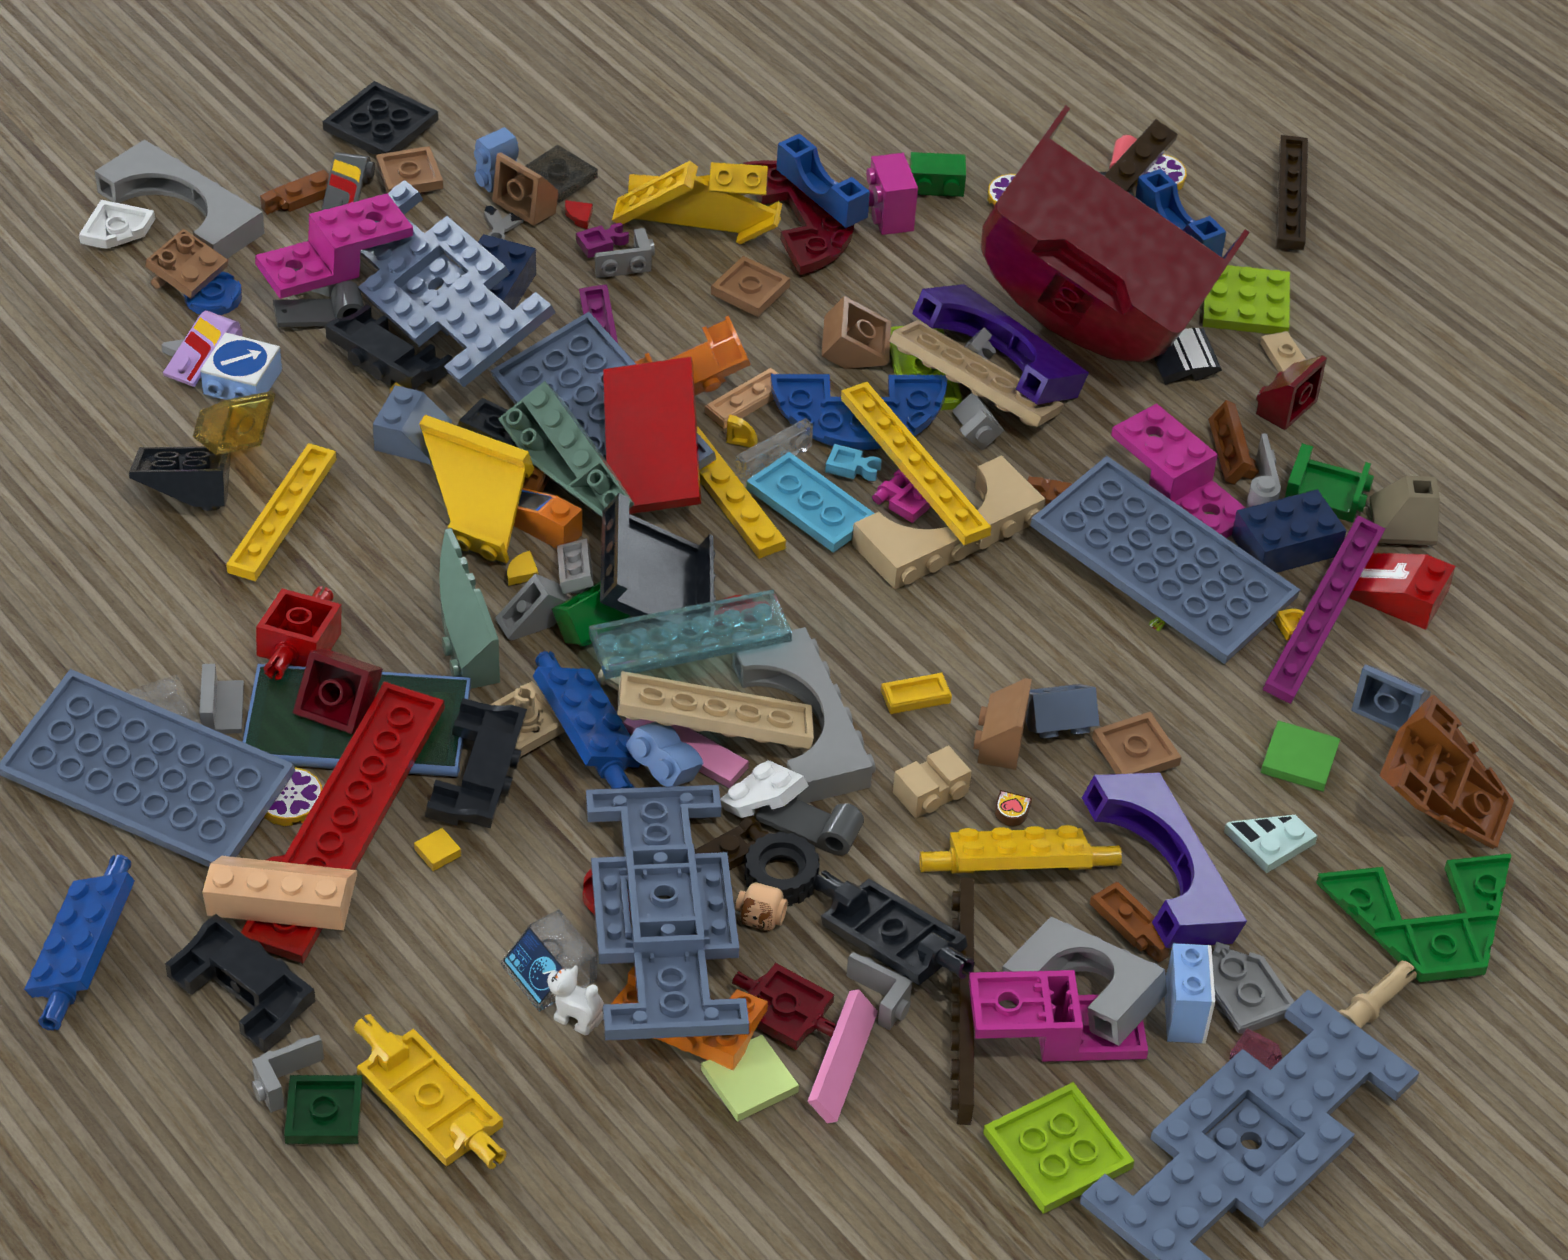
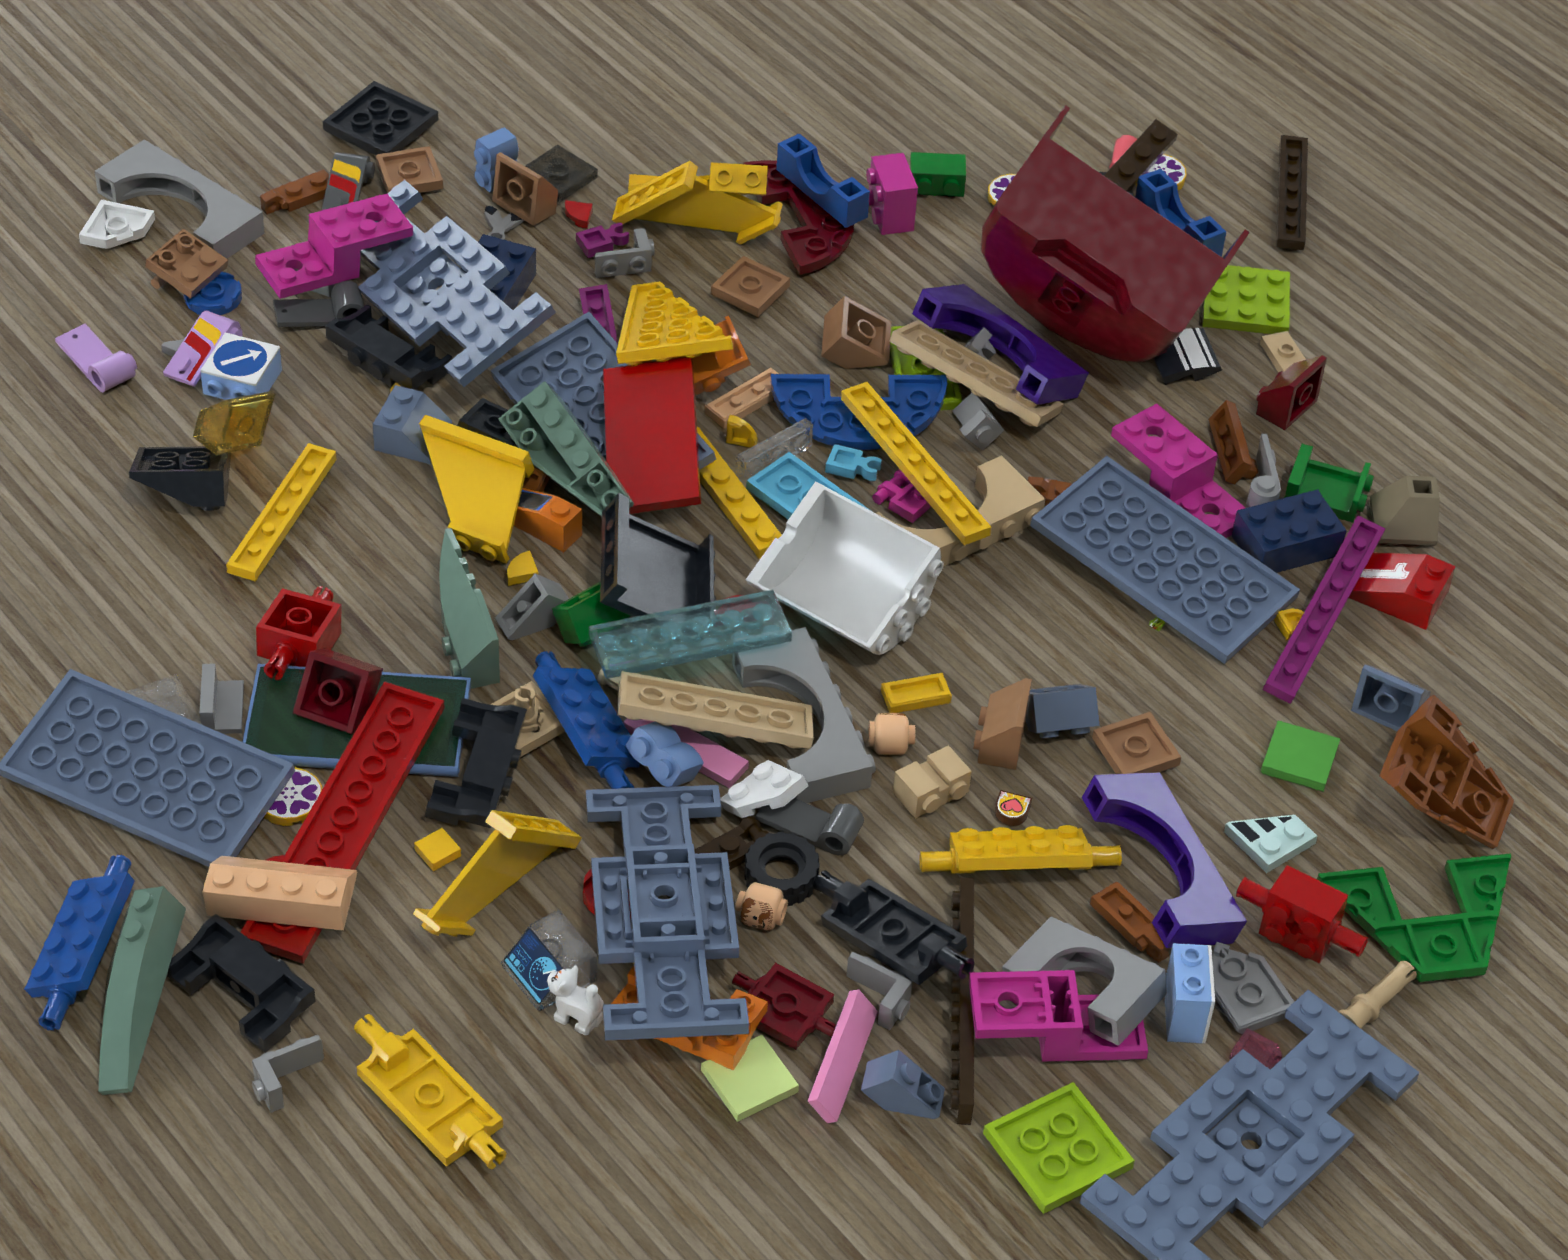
dark green plate [284,1075,363,1144] -> none
light grey plate [557,538,594,594] -> none
none -> lavender door [55,324,137,392]
none -> sand green wedge [98,886,186,1095]
none -> yellow piece [413,810,582,937]
none -> yellow wing [616,281,733,365]
none -> white cylinder [746,481,944,655]
none -> sand blue slope [861,1050,945,1119]
none -> light nougat head [868,713,915,756]
none -> red brick [1236,865,1369,964]

